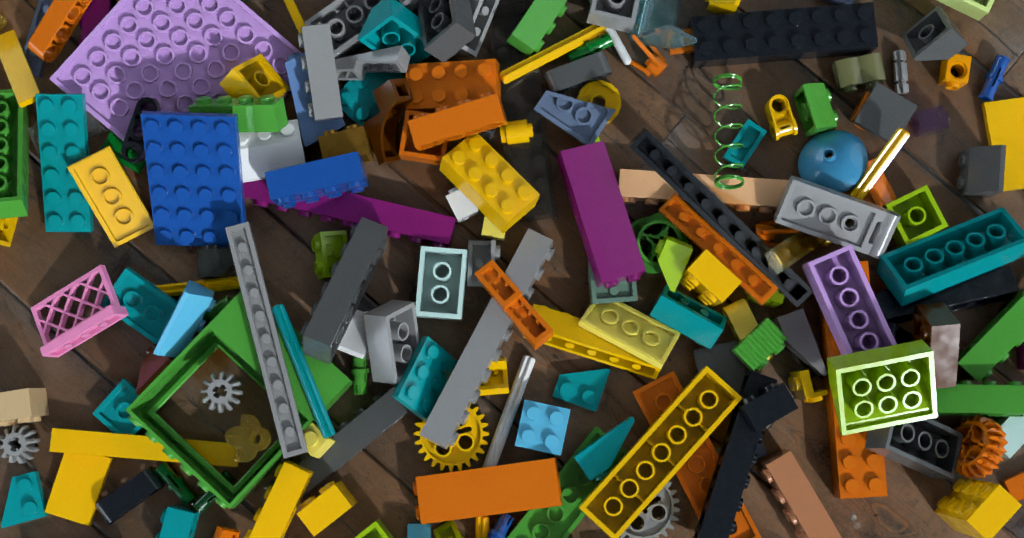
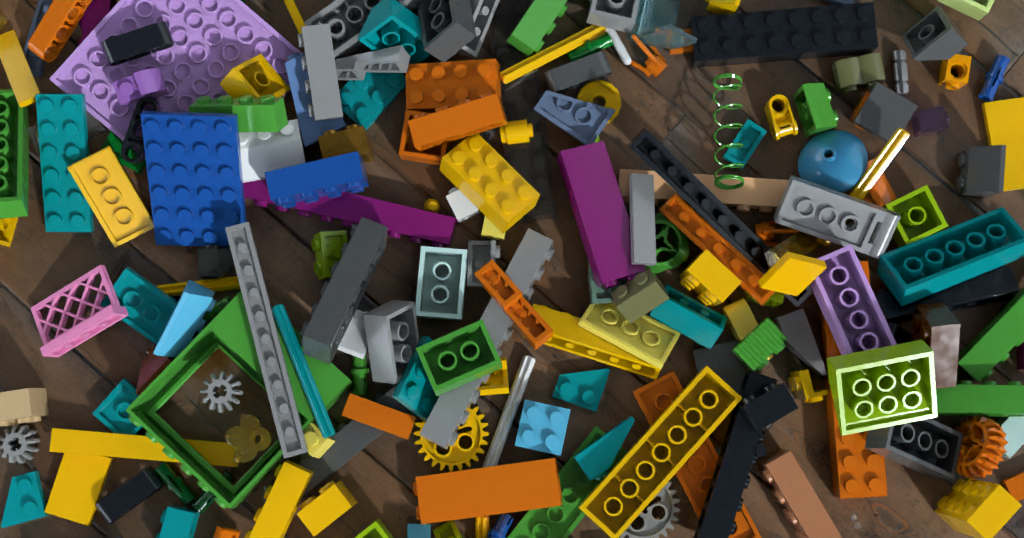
reddish brown arch [363,78,414,165] -> none
lime slope [655,235,693,292] -> none
none -> black beam [101,21,174,66]
none -> medium lavender brick [112,68,169,106]
none -> orange tile [342,393,417,440]
none -> bright green brick [416,319,503,396]
none -> yellow piece [424,199,440,213]
none -> olive brick [611,268,670,324]
none -> light grey tile [629,173,656,266]
none -> yellow tile [758,251,827,296]

